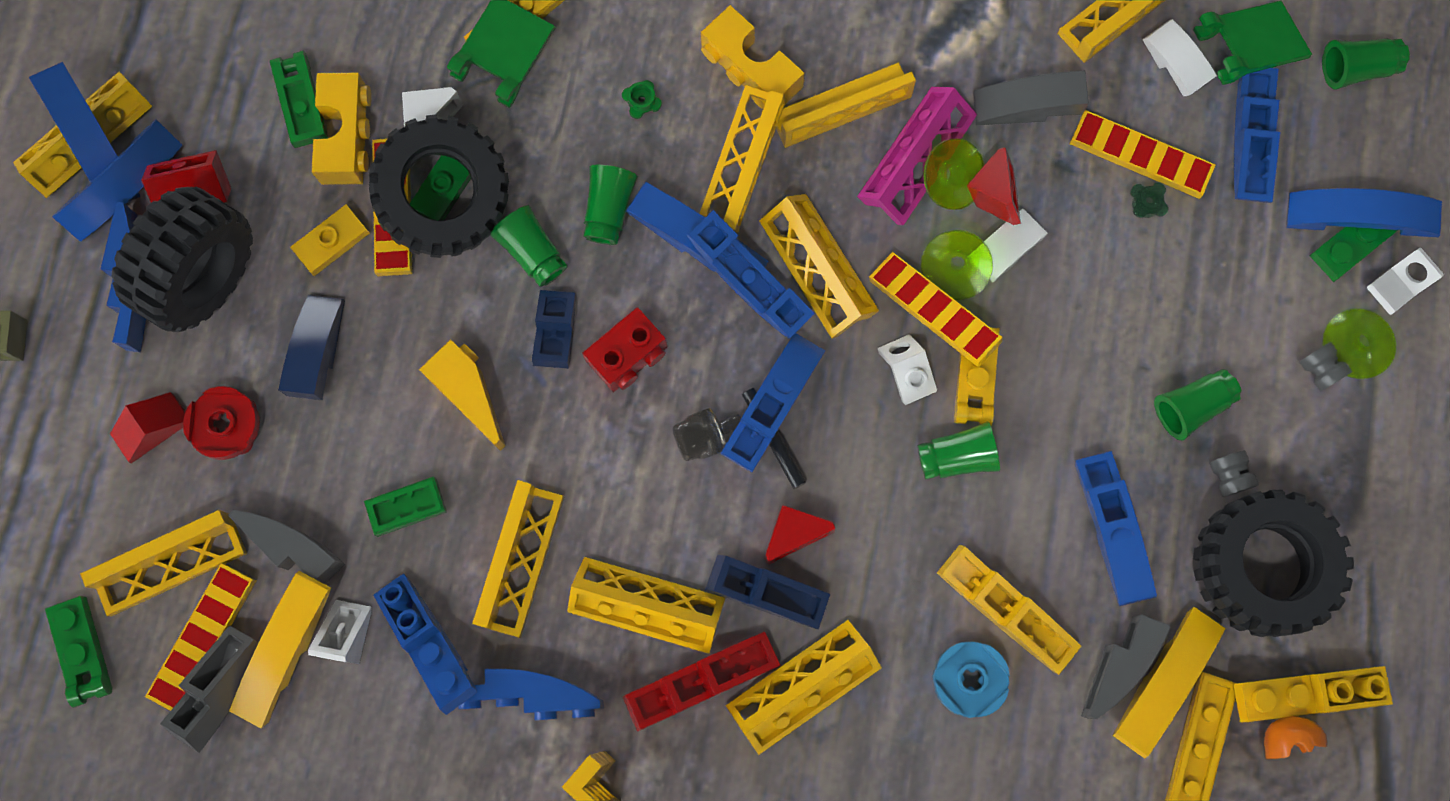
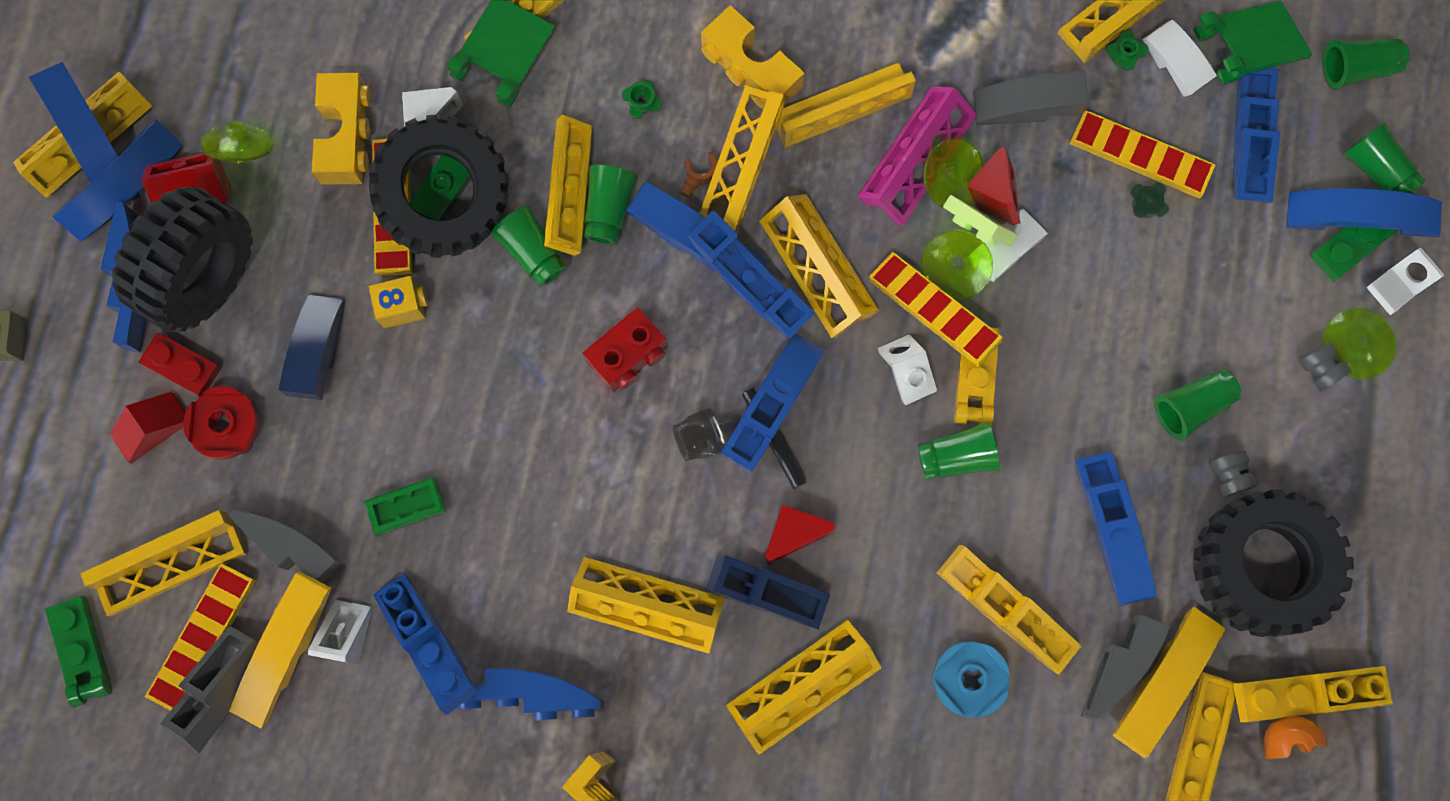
green plate [270,50,328,148] -> none
yellow plate [290,204,370,276] -> none
yellow slope [419,339,505,451] -> none
yellow fence [472,480,564,638] -> none
dark blue slope [532,290,576,369] -> none
red slope [622,631,780,732] -> none
none -> red plate [138,332,222,396]
none -> clear neon green dish [200,121,274,162]
none -> yellow brick [368,276,428,329]
none -> yellow tile [544,114,592,256]
none -> dark orange piece [680,152,717,198]
none -> yellowish green plate [943,195,1018,247]
none -> green plate [1106,30,1149,70]
none -> green plant [1342,121,1426,193]

